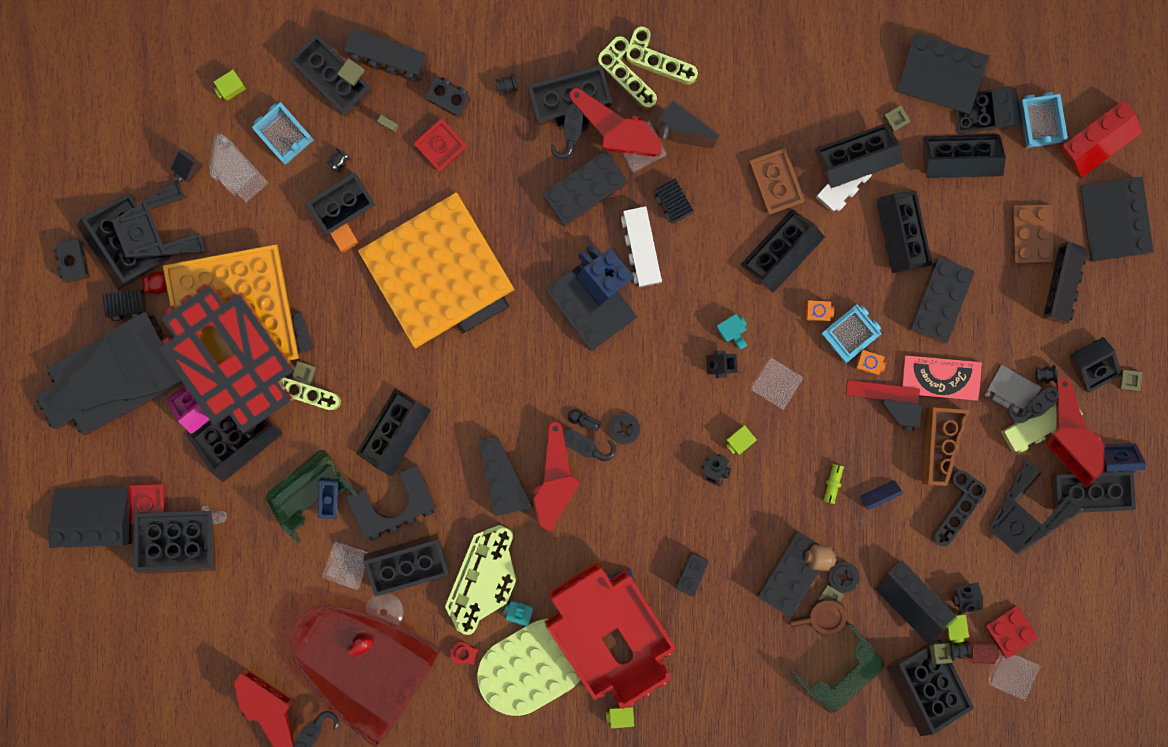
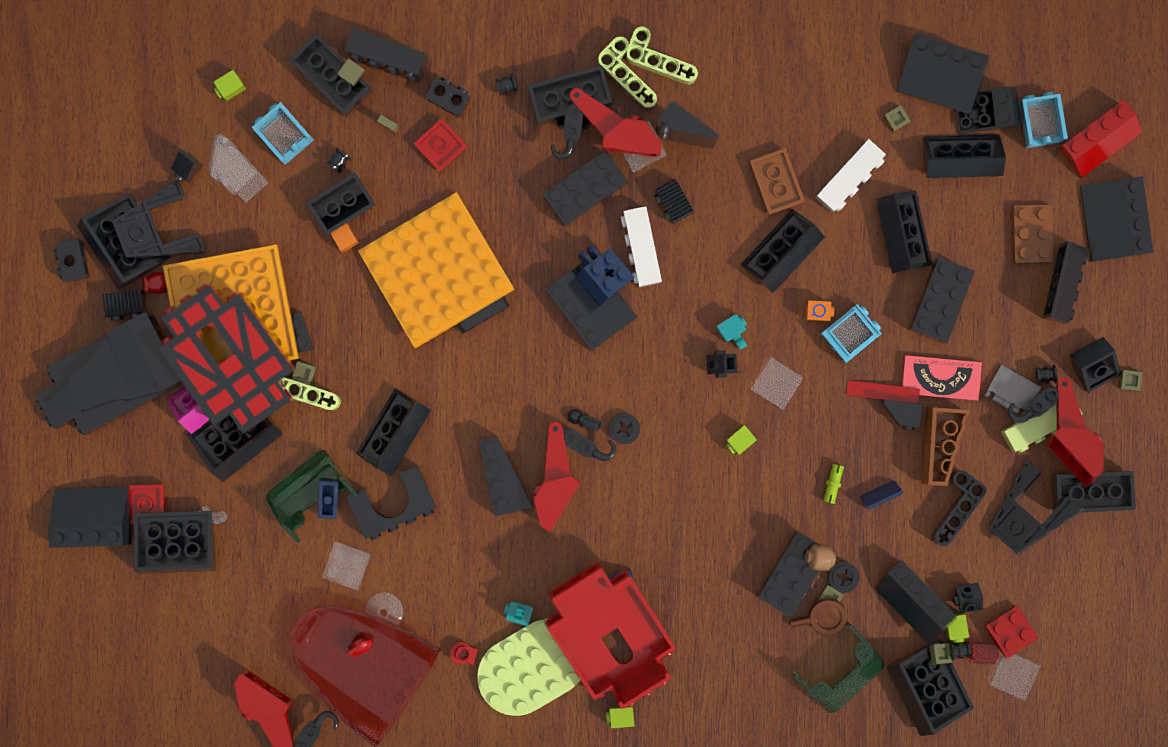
black brick [363,533,449,597] -> none
yellowish green connector [445,525,517,635] -> none
black brick [675,552,709,597] -> none
black brick [702,454,731,487] -> none
black slope [815,123,903,188] -> none
orange brick [855,350,886,375] -> none
dark blue plate [1103,444,1146,473] -> none

